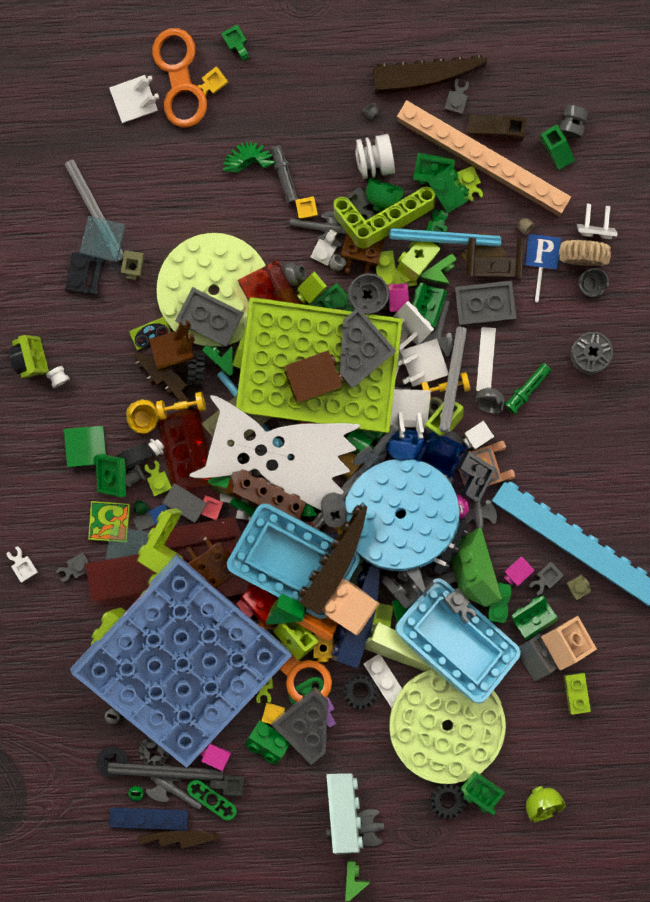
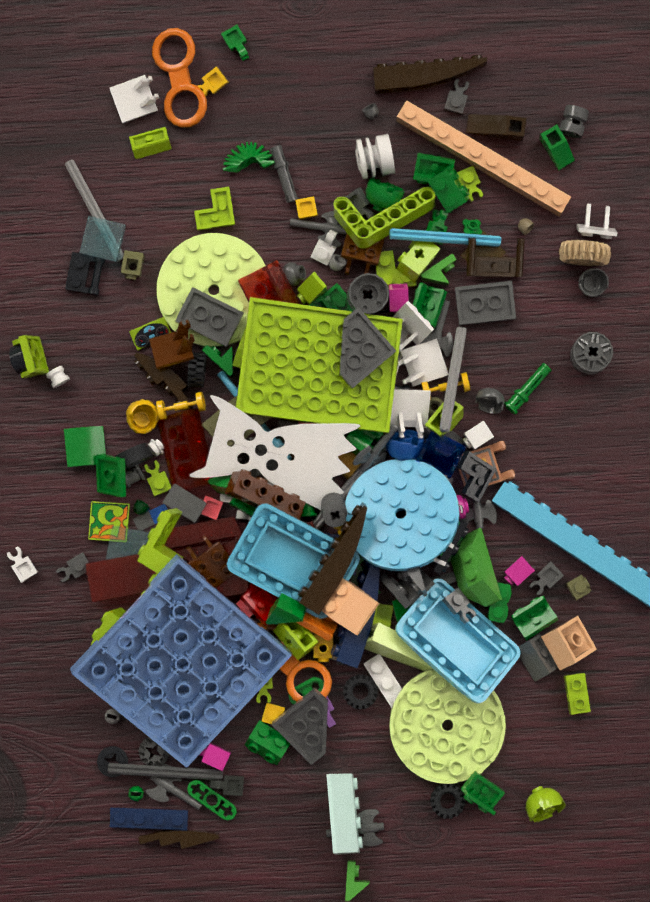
reddish brown brick [283,350,343,405] -> none
white sticker [476,327,496,391] -> none
blue piece [525,234,561,303] -> none
none -> lime slope [129,127,171,159]
none -> lime plate [194,187,235,231]
none -> green plate [462,219,482,235]

